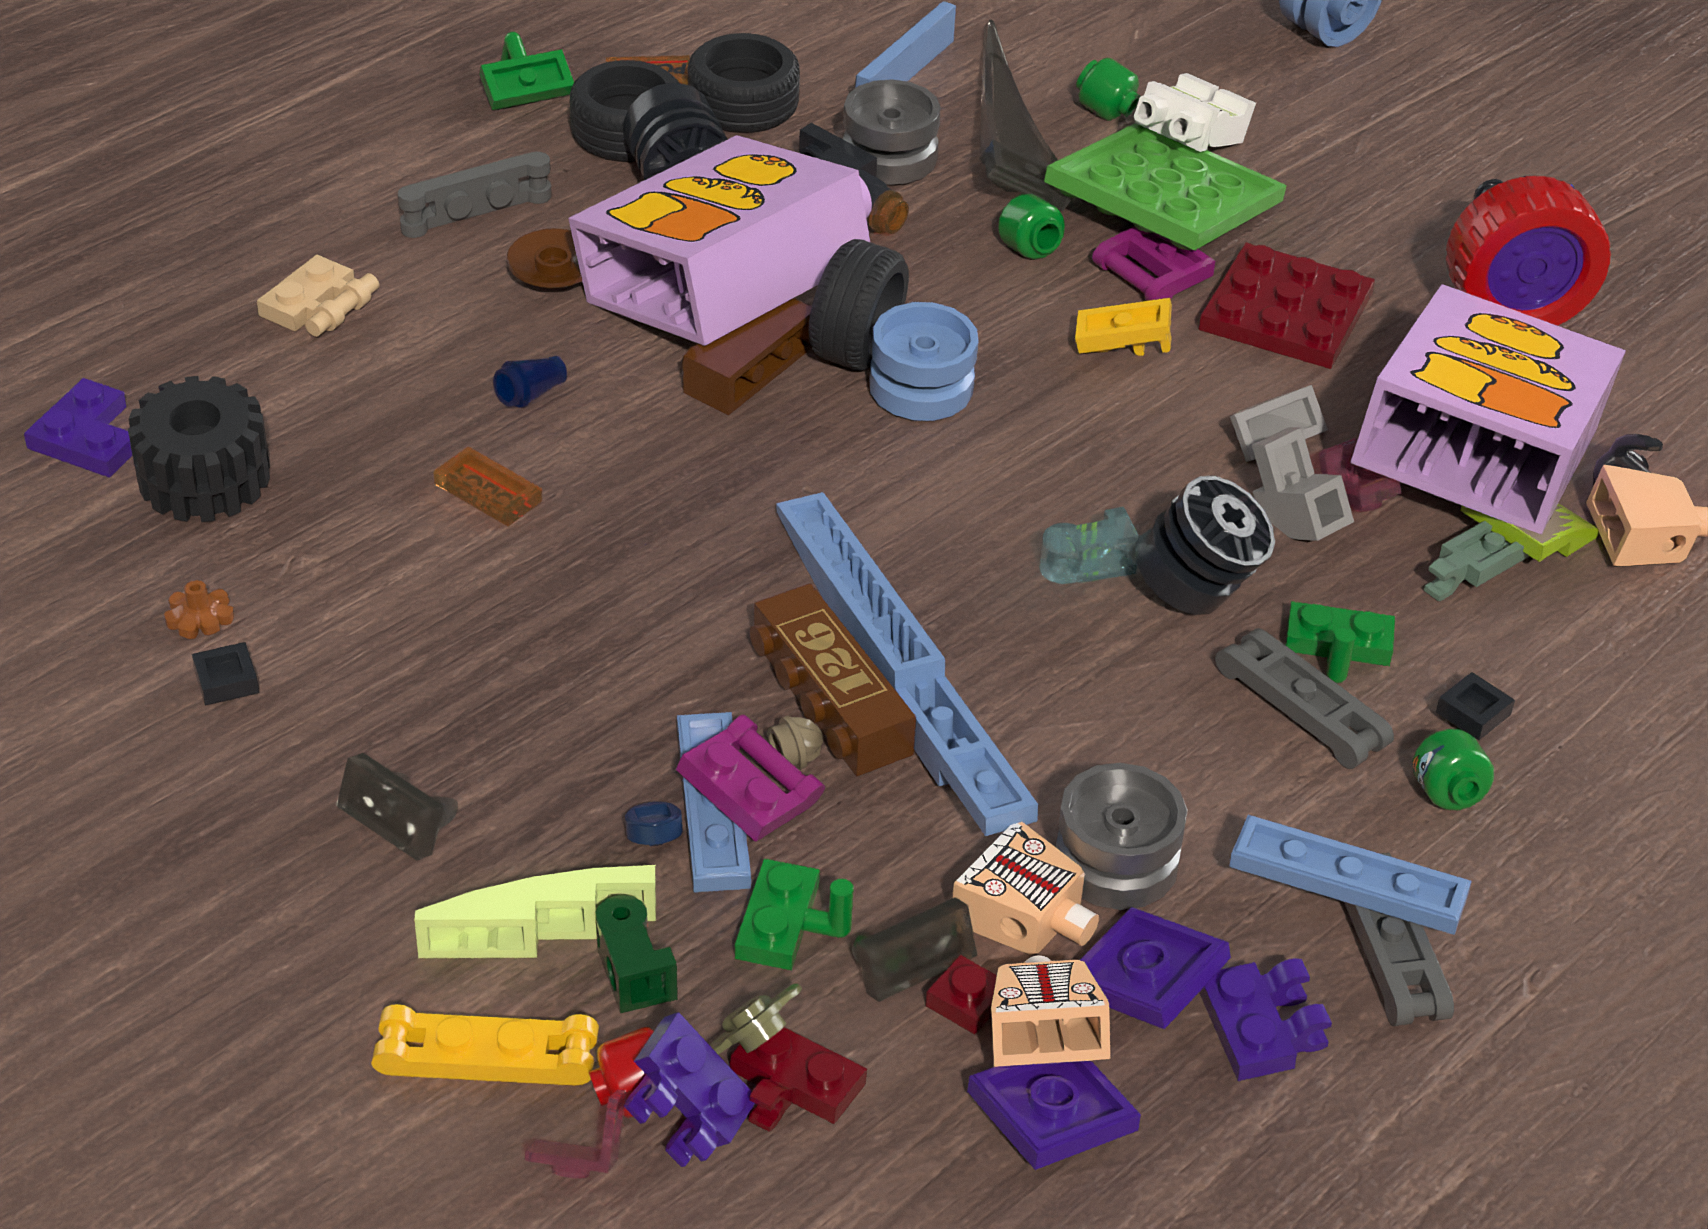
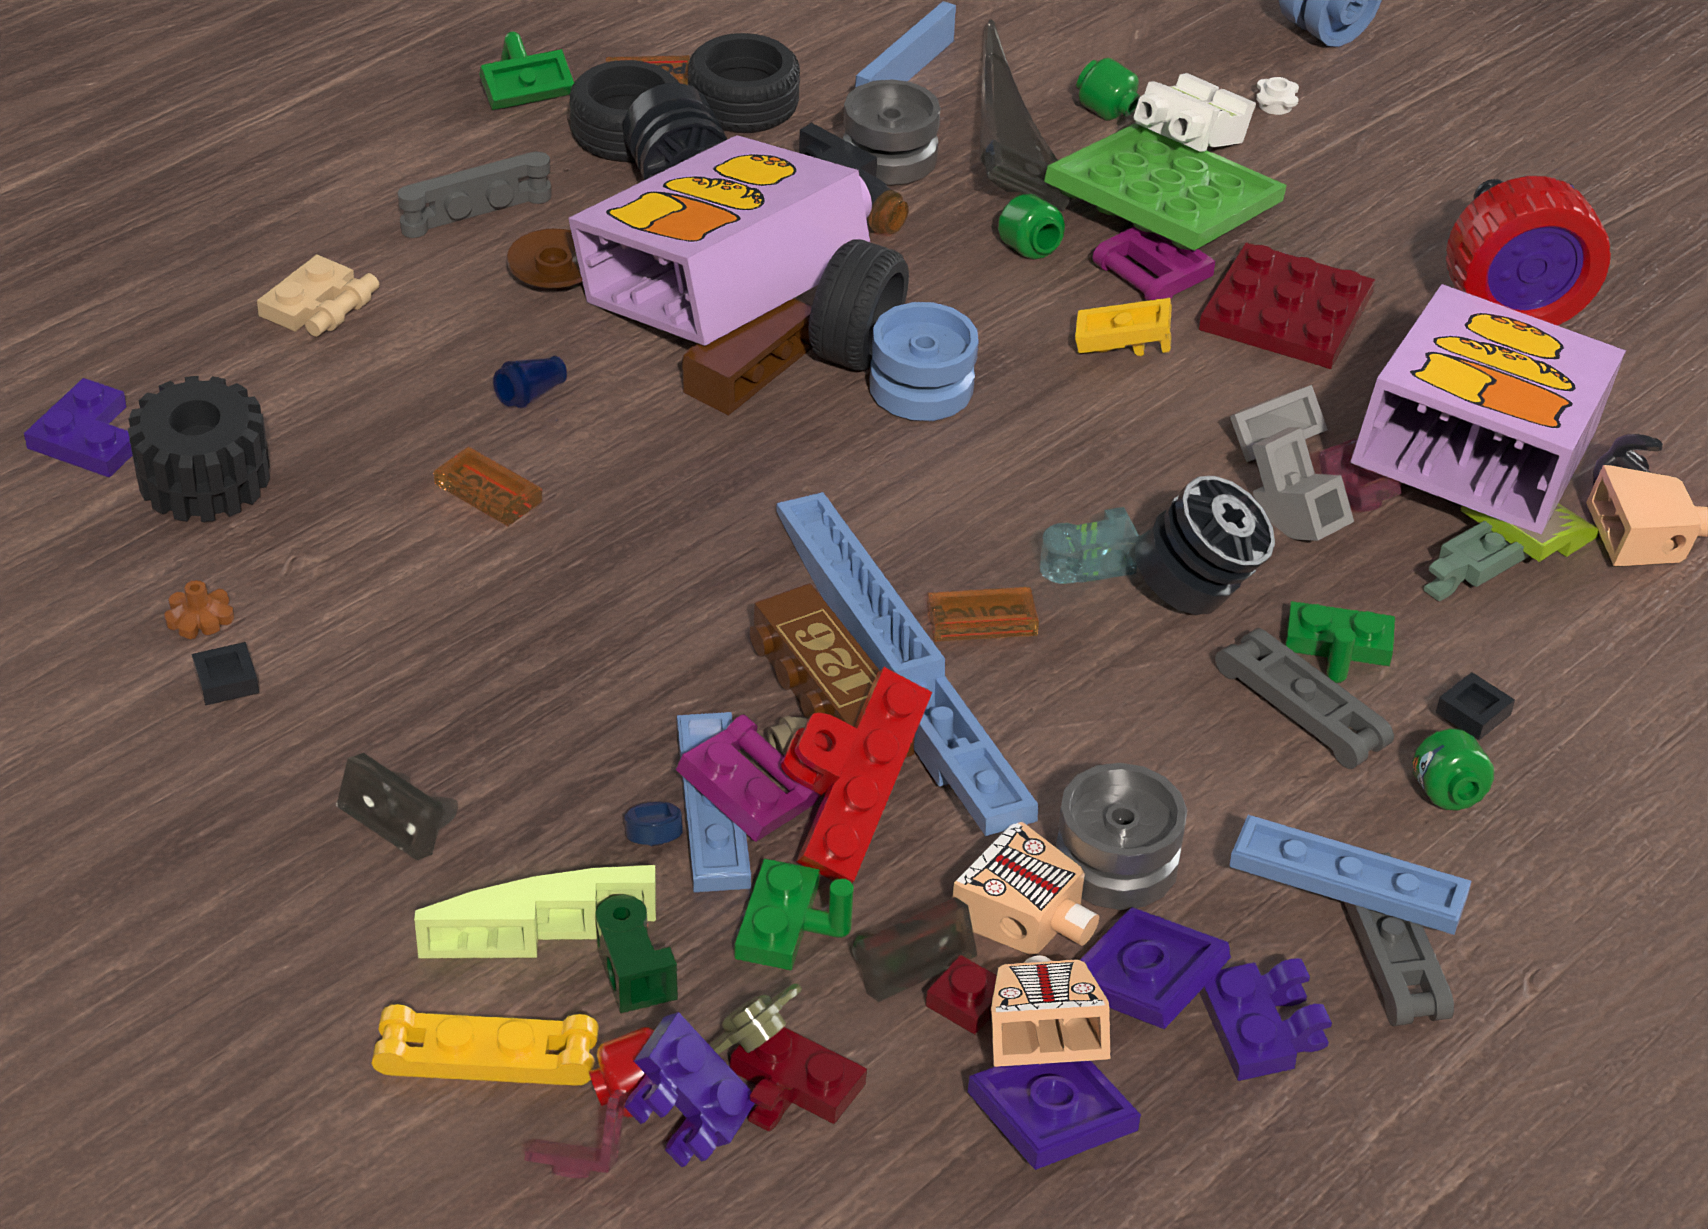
none -> red plate [781,667,932,883]
none -> clear orange tile [927,587,1039,642]
none -> white plate [1256,77,1299,115]

